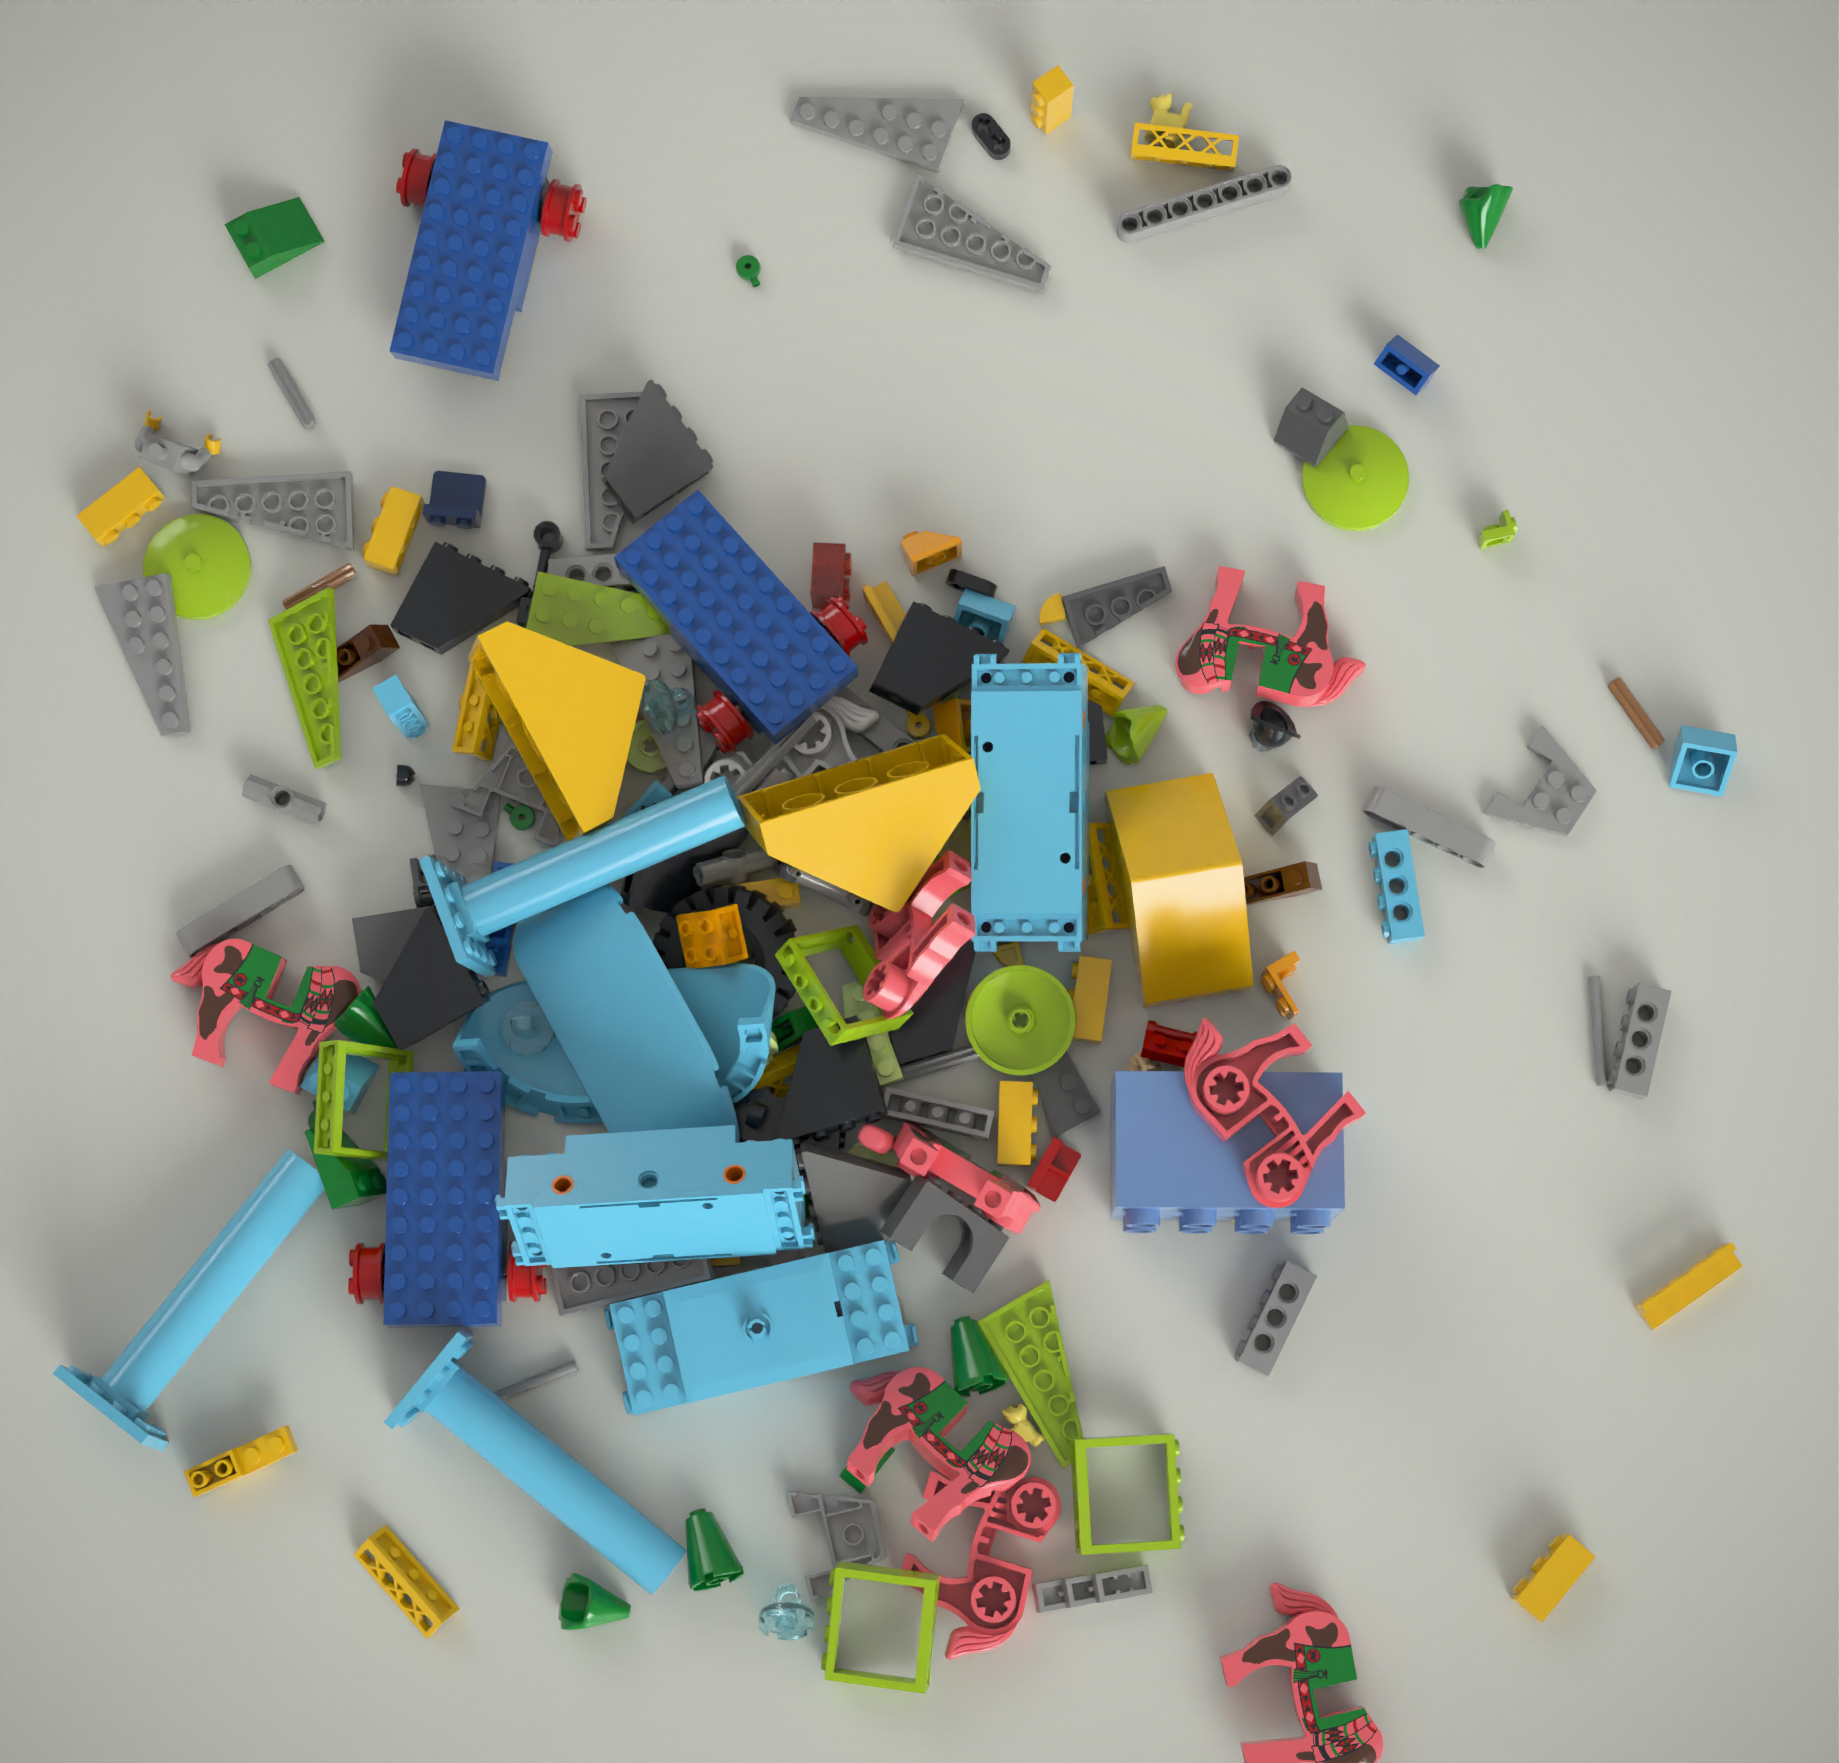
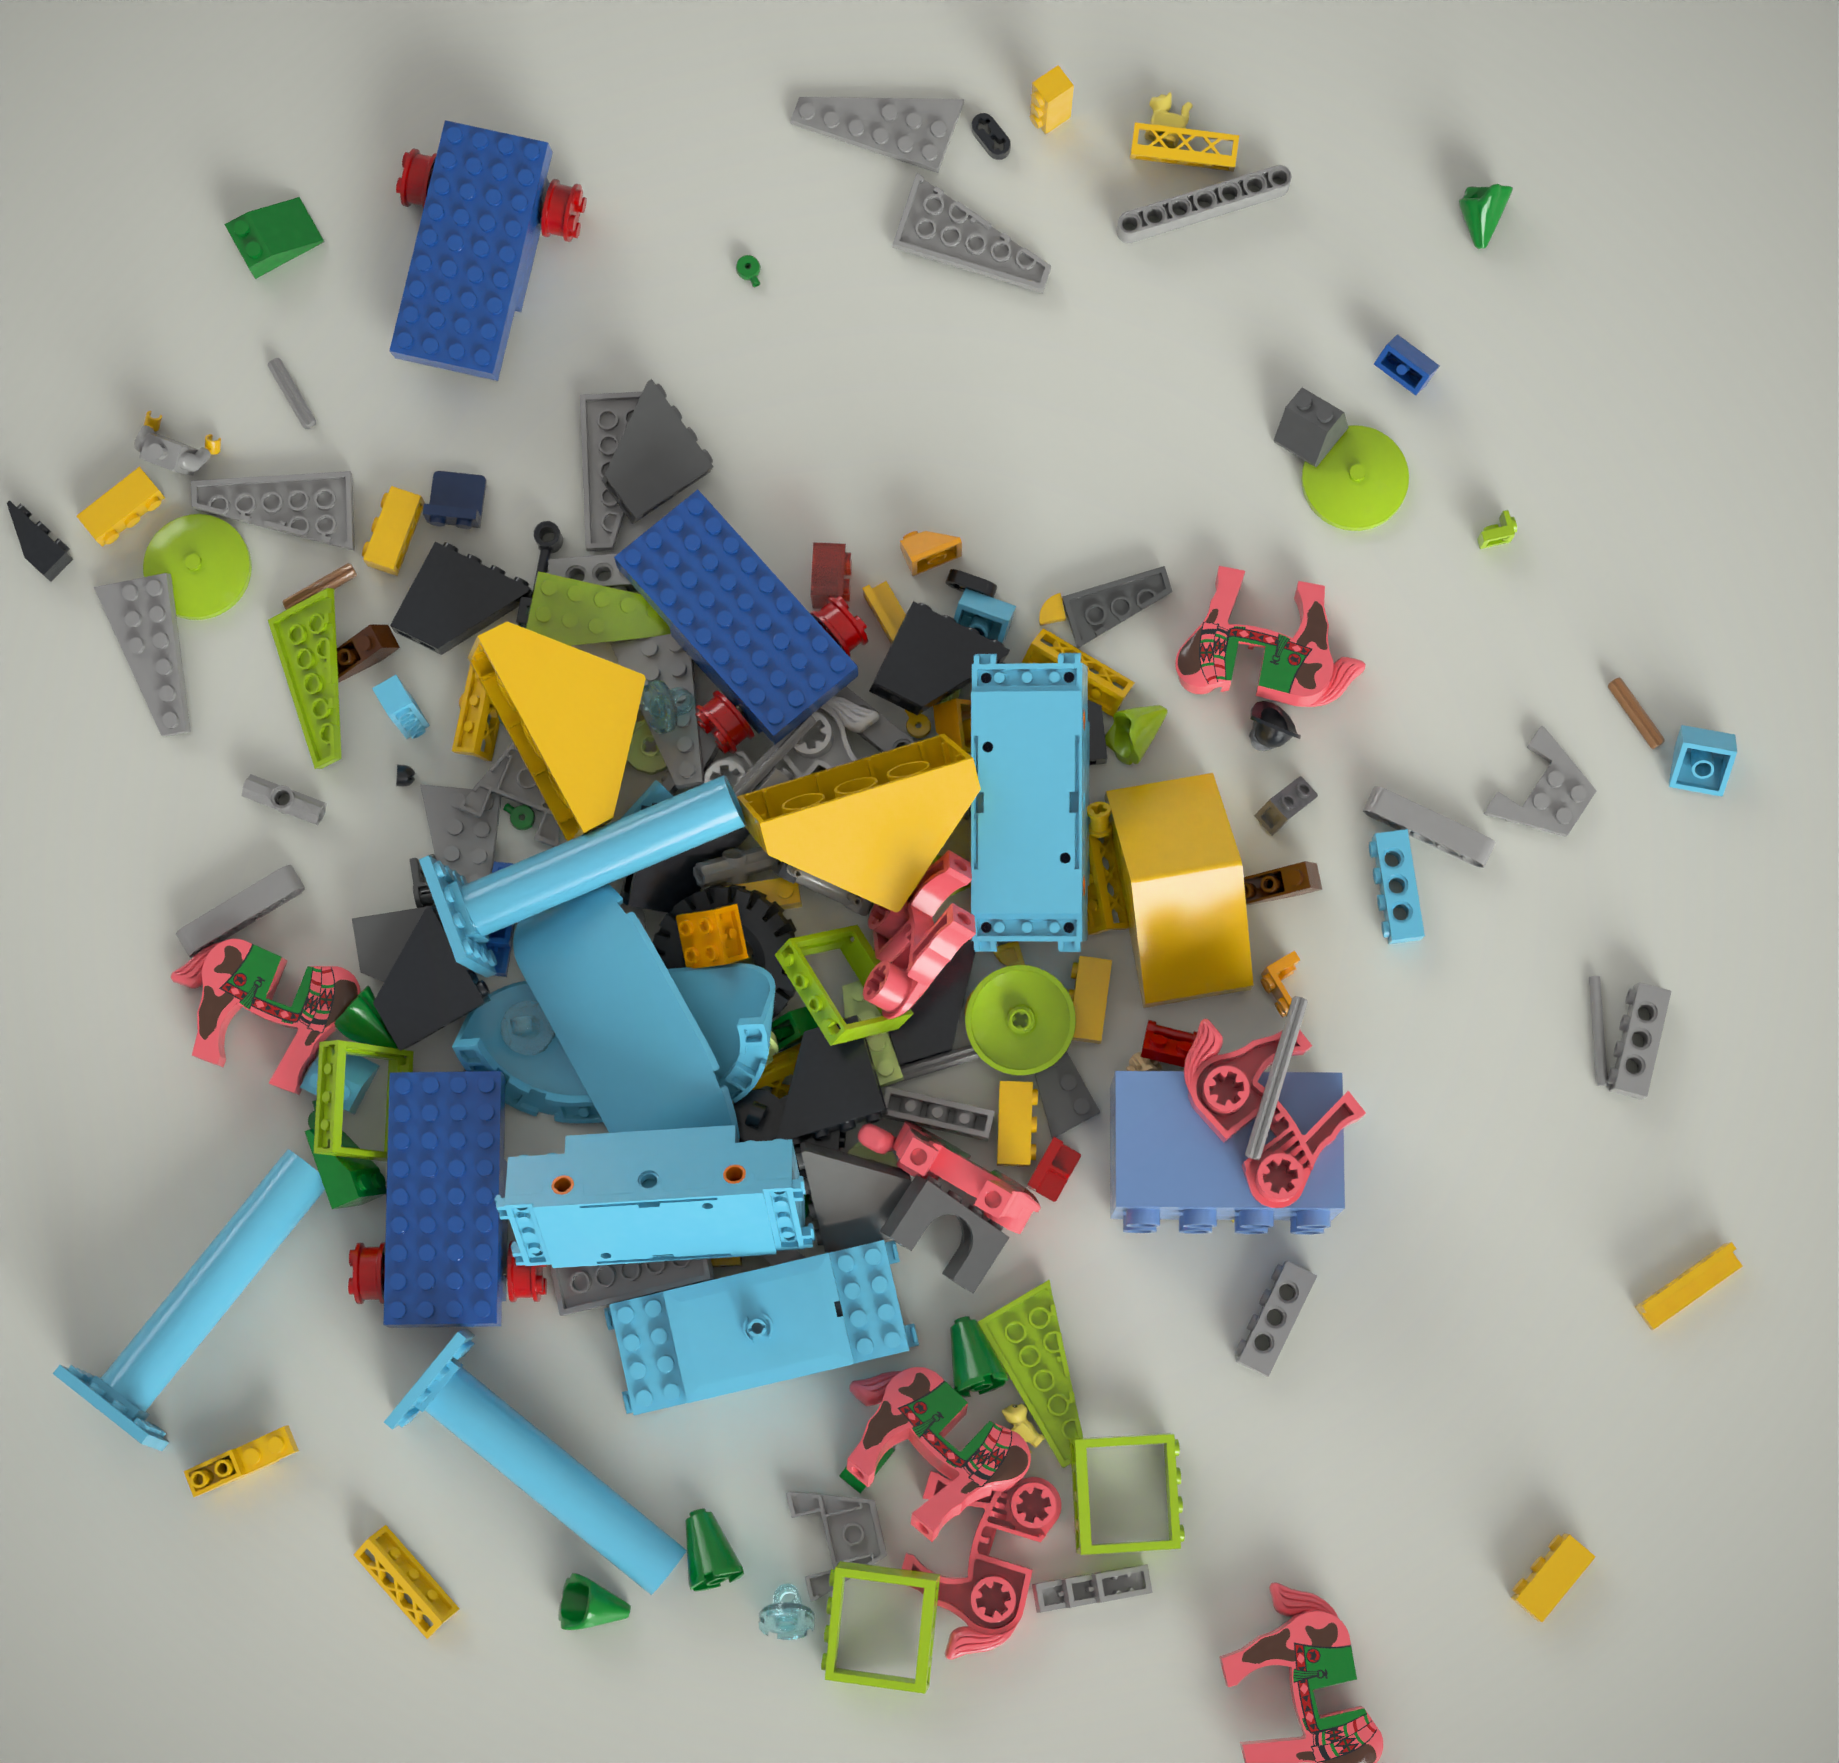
light grey bar [494,1360,579,1400] -> none
none -> black slope [7,500,73,582]
none -> yellow bush [1087,801,1113,838]
none -> light grey axle [1245,996,1308,1160]

